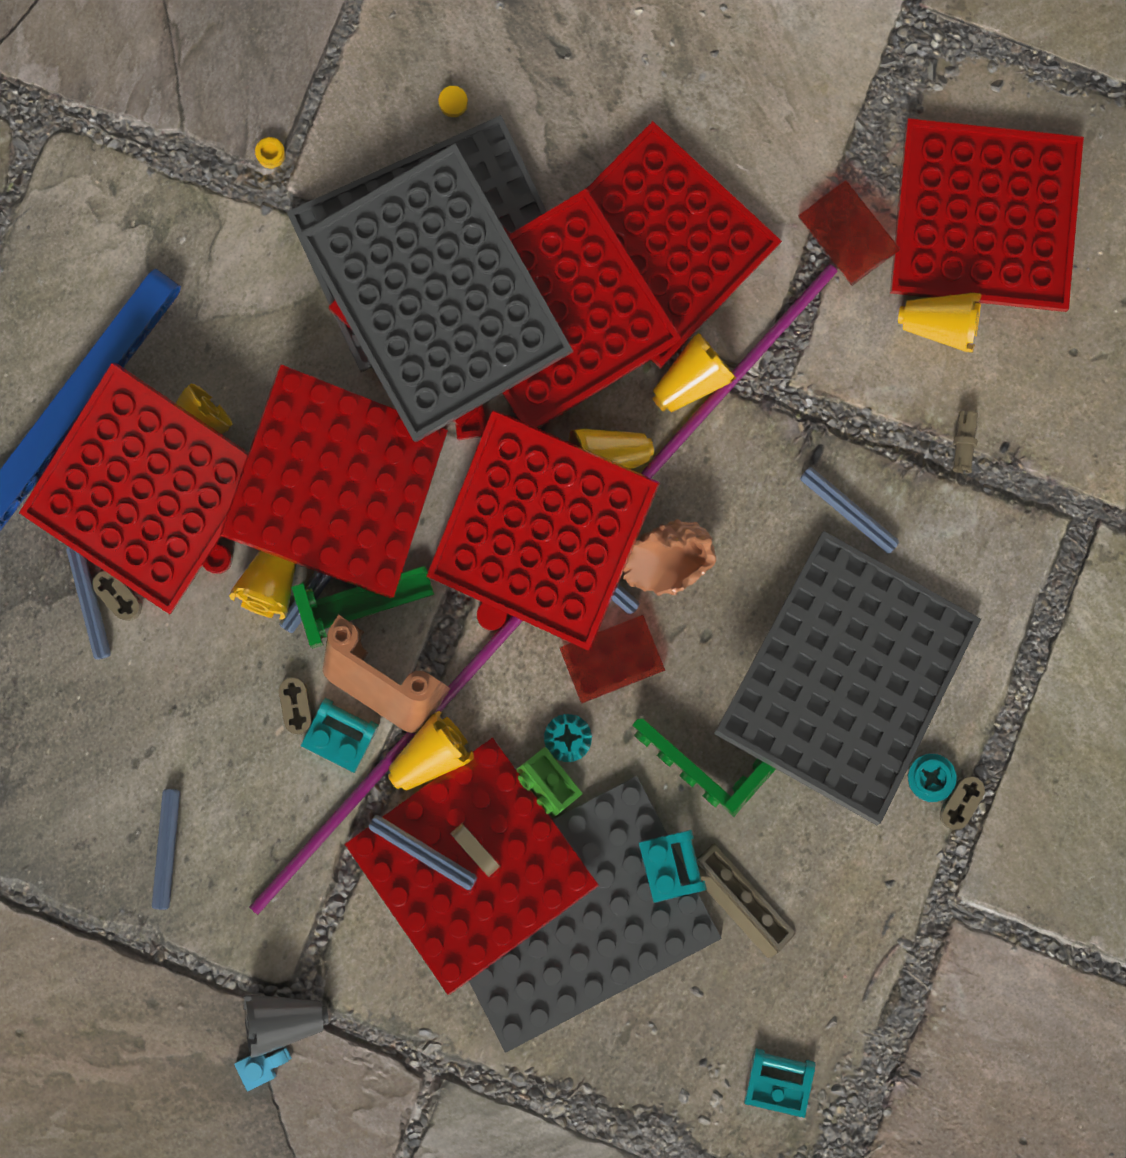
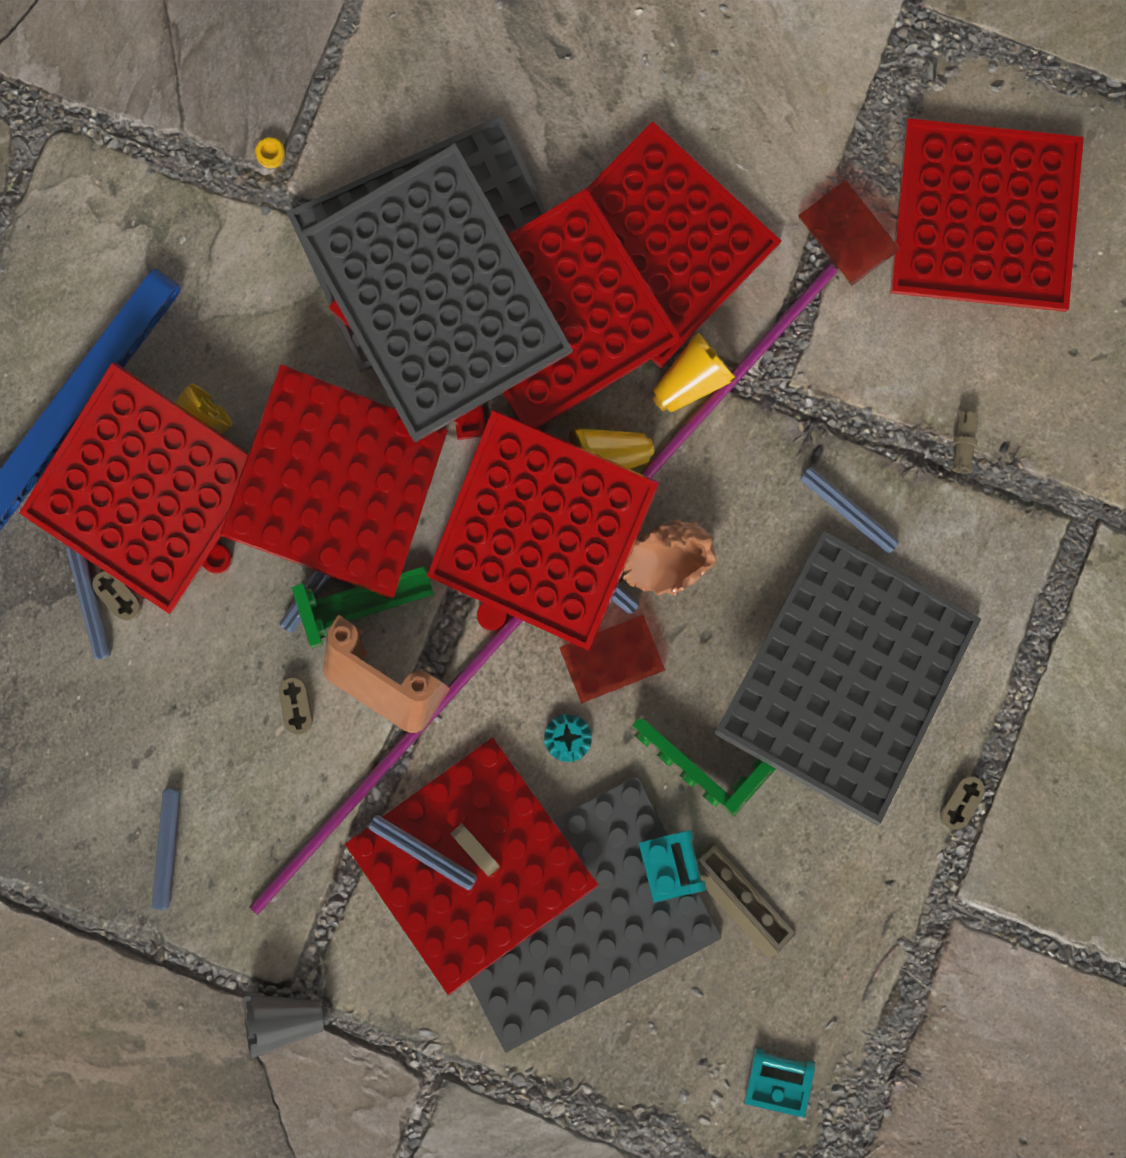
yellow cone [229,551,296,619] -> none
medium azure plate [234,1047,292,1092] -> none
teal plate [301,698,379,773] -> none
yellow cone [388,711,474,791] -> none
yellow tile [438,86,468,117] -> none
bright green bracket [516,747,583,818] -> none
yellow cone [898,293,981,353] -> none
teal gear [907,754,957,802] -> none

